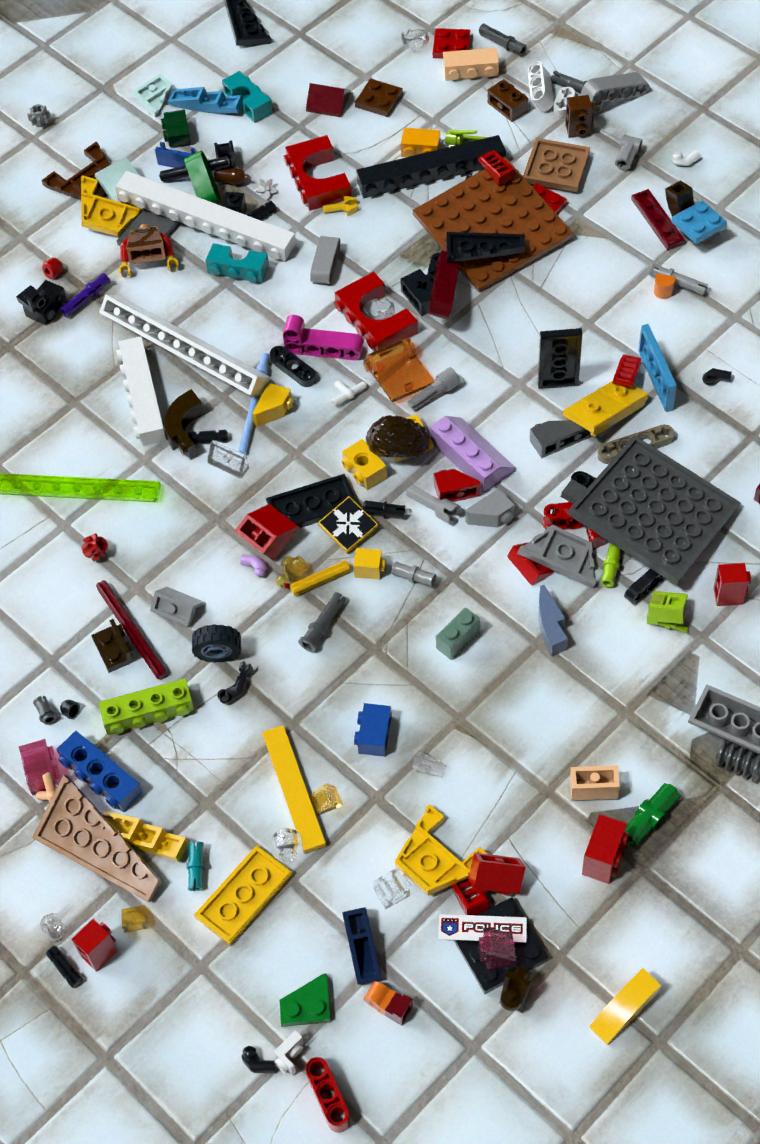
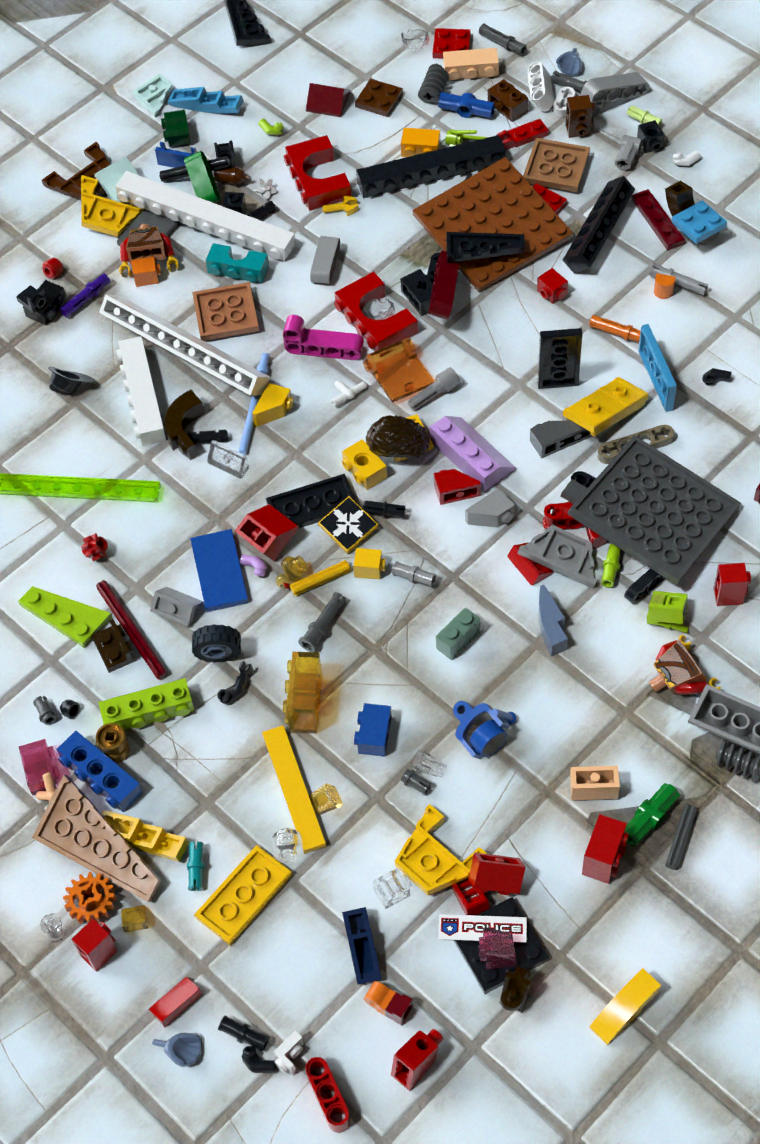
light grey gear [27,104,51,127] -> none
black axle [46,946,82,988] -> none
teal arch [222,71,272,123] -> none
black beam [270,346,316,387] -> none
green wing [279,973,331,1027] -> none
light grey piece [406,485,461,525] -> none
red slope [478,150,515,186] -> none
red slope [612,354,641,388] -> none
none -> lime wing [18,586,112,648]
none -> black piece [48,366,95,395]
none -> orange gear [63,872,116,924]
none -> pearl gold wheel [95,723,130,763]
none -> orange brick [131,256,161,287]
none -> slope [149,977,202,1028]
none -> sand blue piece [152,1032,202,1067]
none -> blue tile [190,529,248,612]
none -> nougat plate [192,282,259,341]
none -> black pin [218,1015,269,1052]
none -> lime arm [258,119,284,135]
none -> clear yellow brick [283,651,323,734]
none -> red torso [391,1029,443,1091]
none -> dark grey pin [401,769,432,795]
none -> dark grey piece [418,63,449,103]
none -> blue piece [438,92,495,118]
none -> blue piece [453,701,516,759]
none -> red hinge [496,119,549,150]
none -> red brick [537,268,568,304]
none -> sand blue piece [556,48,582,76]
none -> black brick [562,176,635,274]
none -> orange pin [589,315,641,342]
none -> yellowish green axle [627,106,663,127]
none -> black brick [637,120,664,153]
none -> torso [649,635,721,695]
none -> dark grey axle [666,804,697,870]

